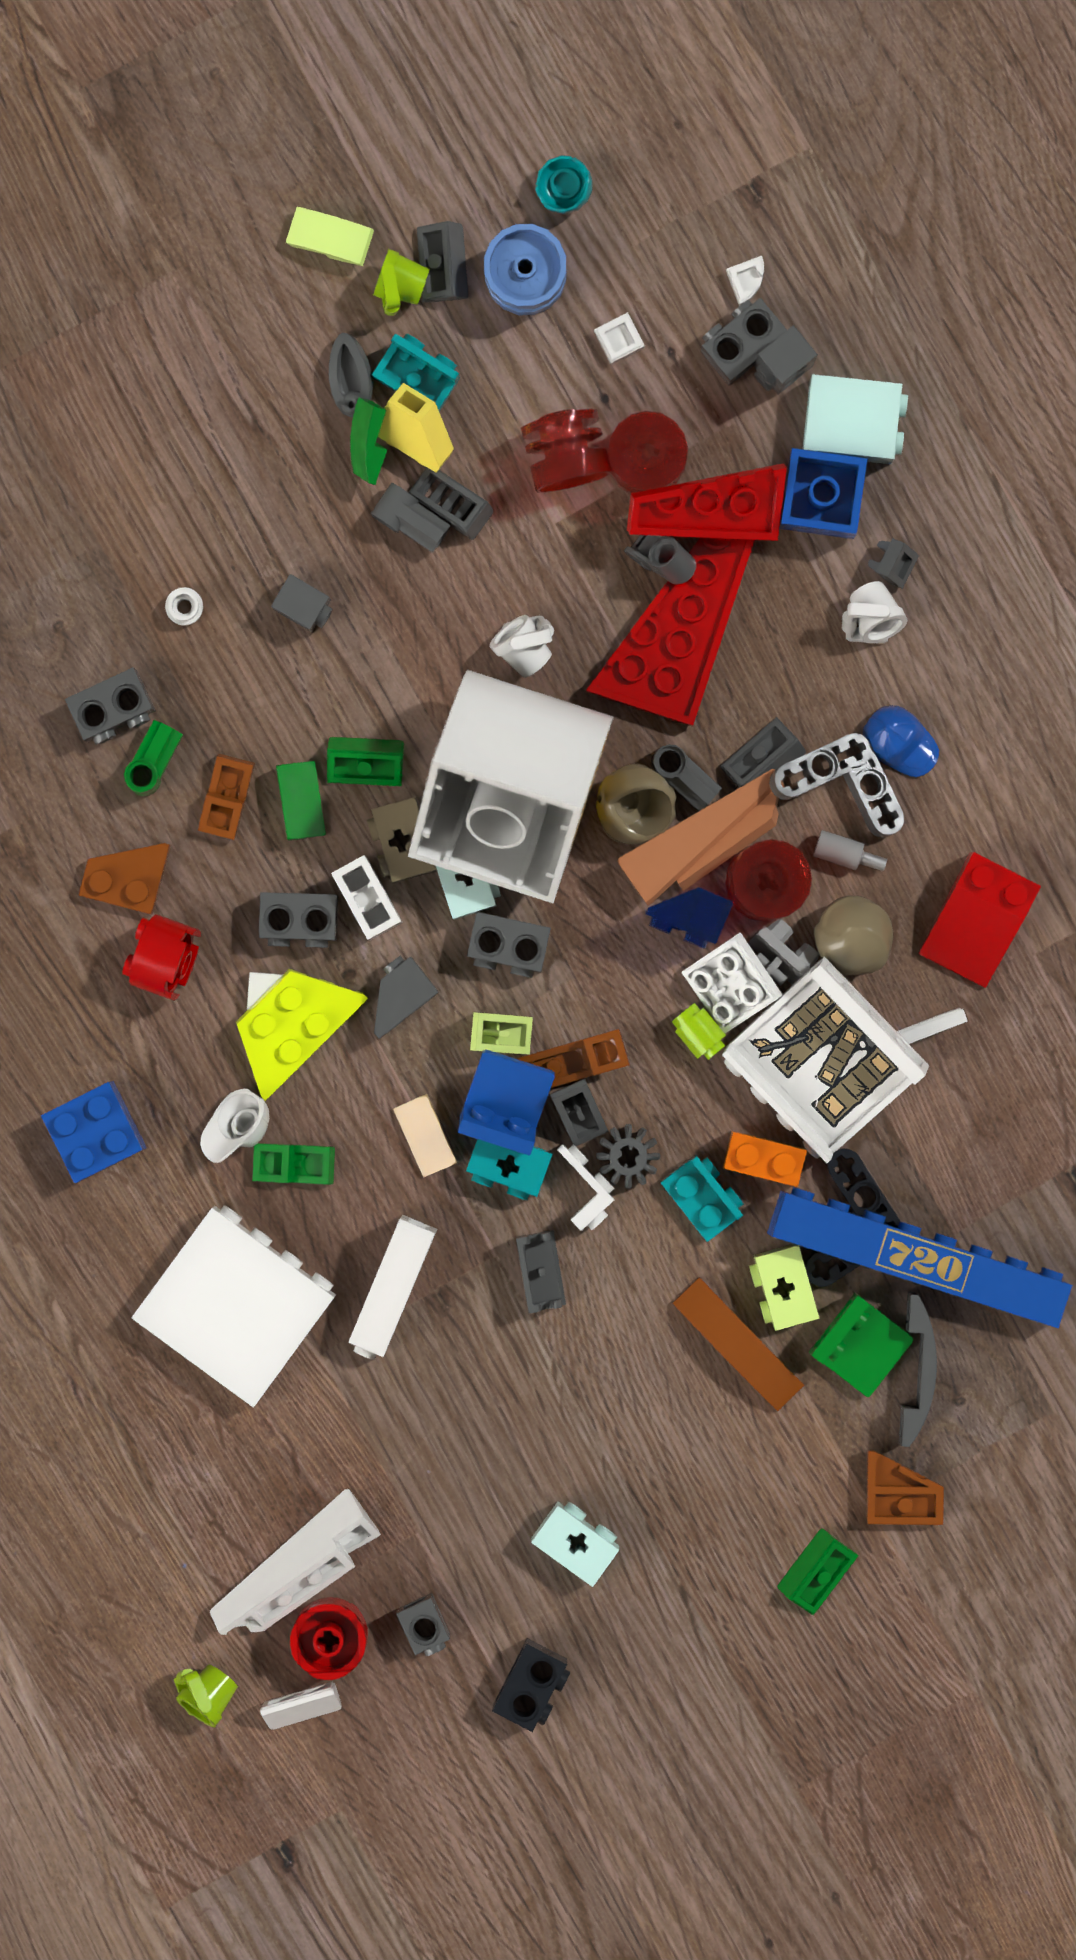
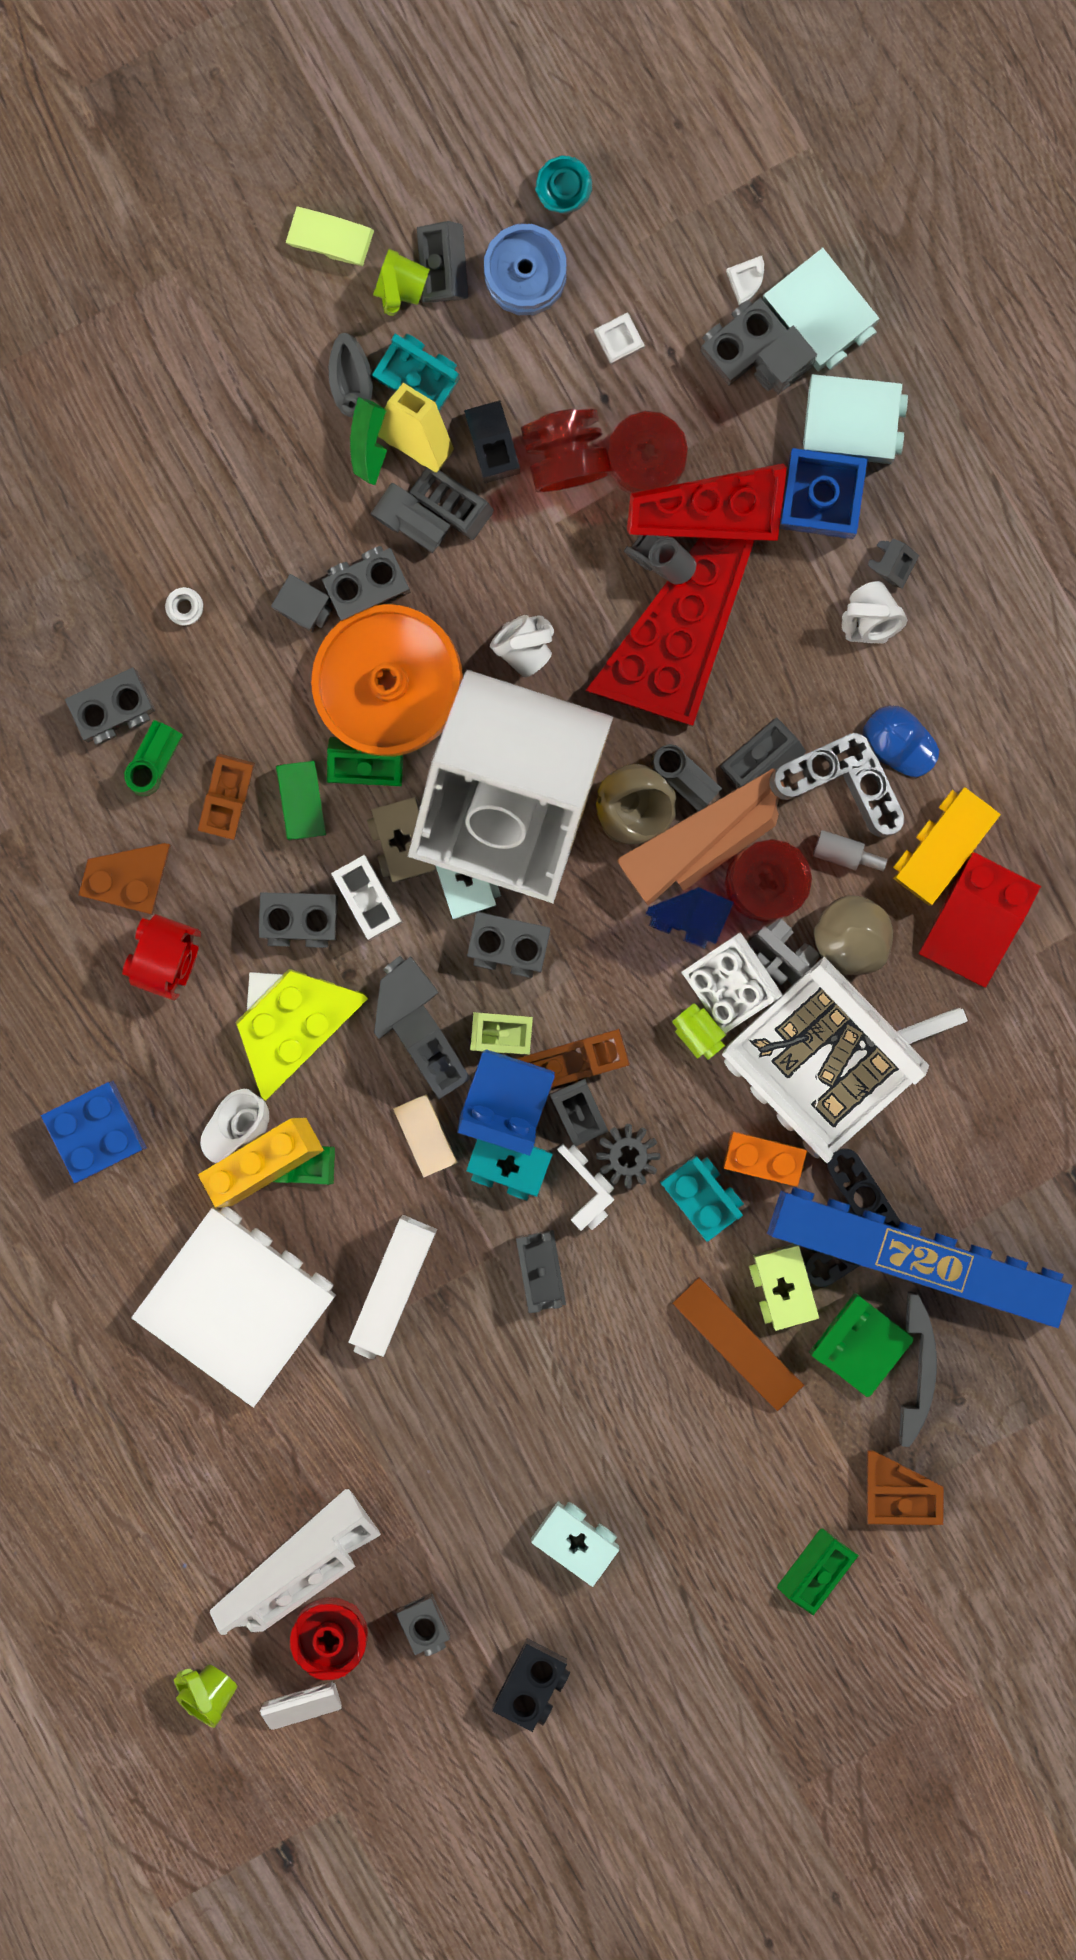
none -> yellow brick [198,1118,324,1208]
none -> orange dish [311,604,463,756]
none -> dark grey brick [322,546,411,621]
none -> dark grey brick [391,1005,471,1099]
none -> black slope [464,400,520,484]
none -> light aqua brick [762,248,880,371]
none -> yellow brick [893,787,1001,906]

